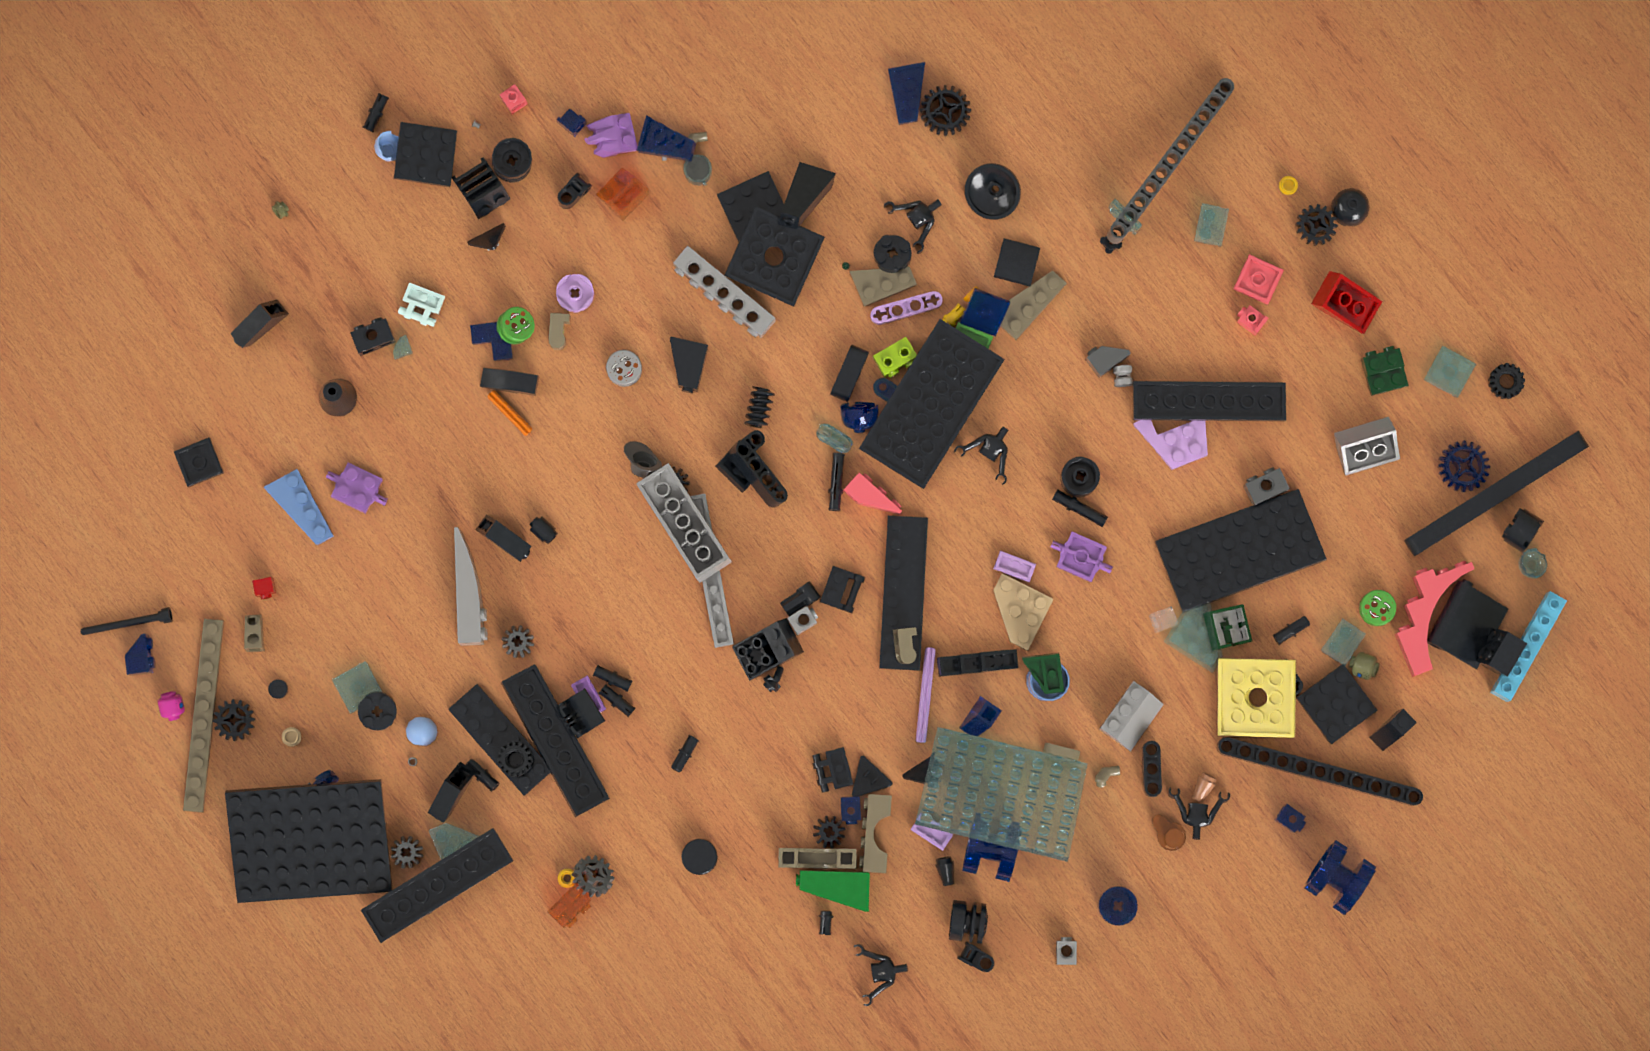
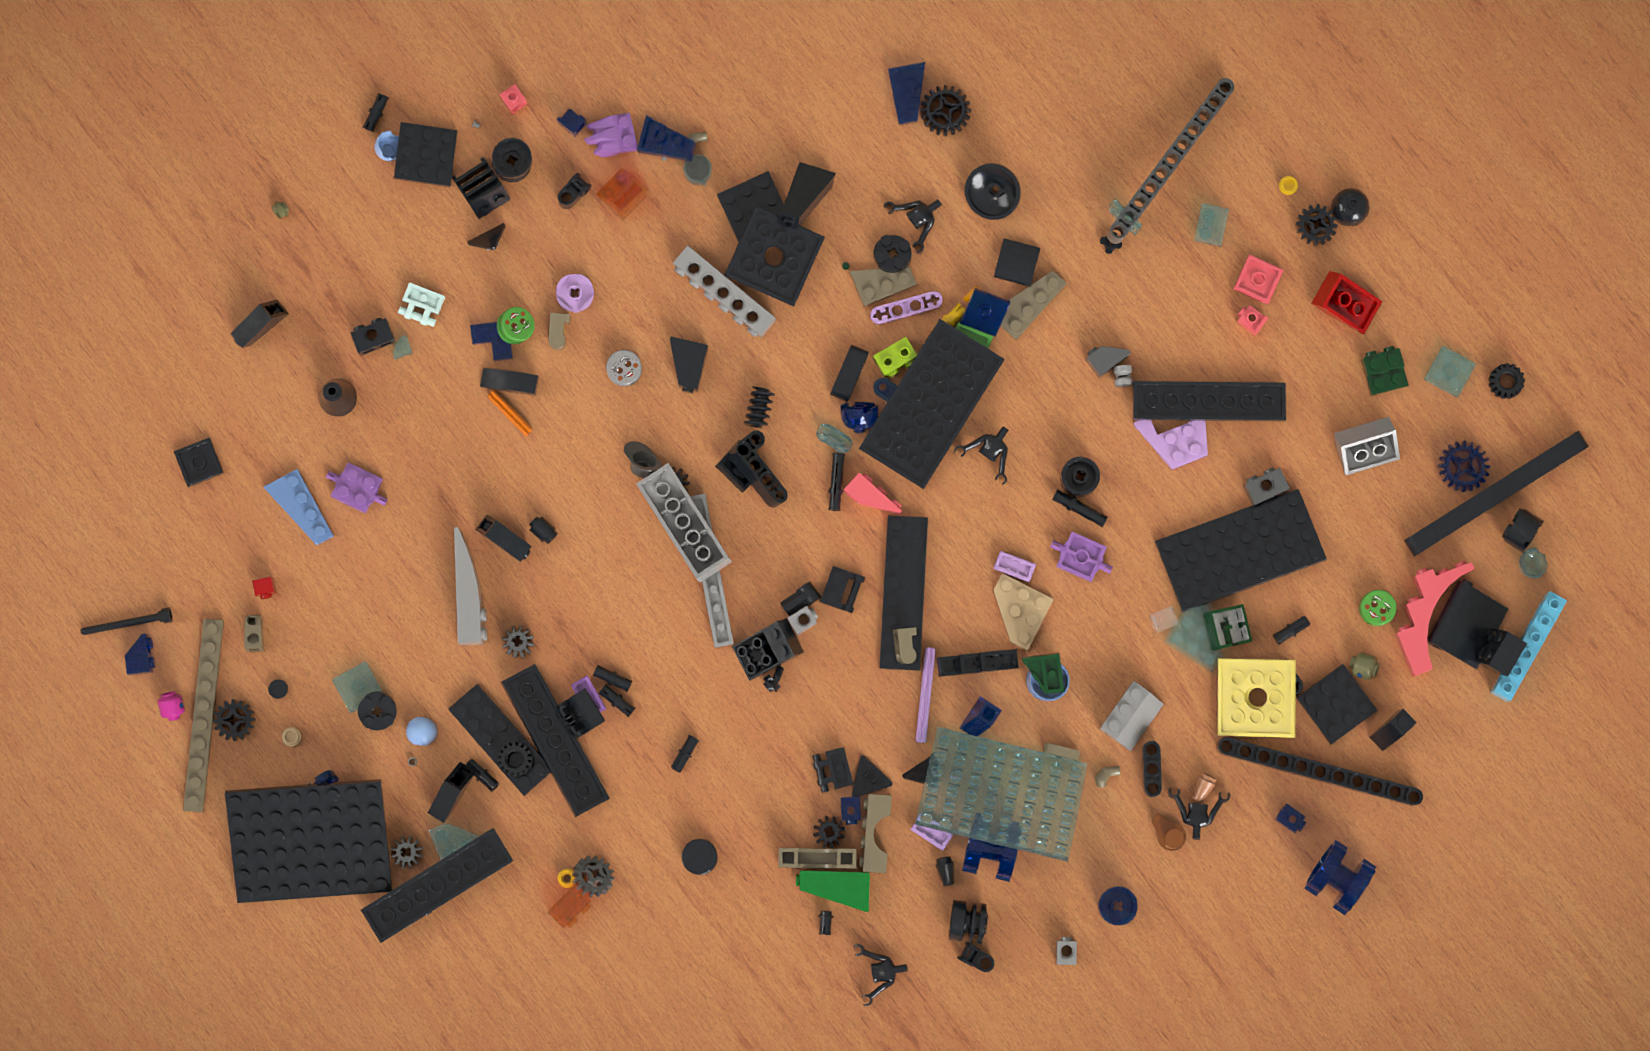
clear light blue plate [1321,619,1366,666] -> none

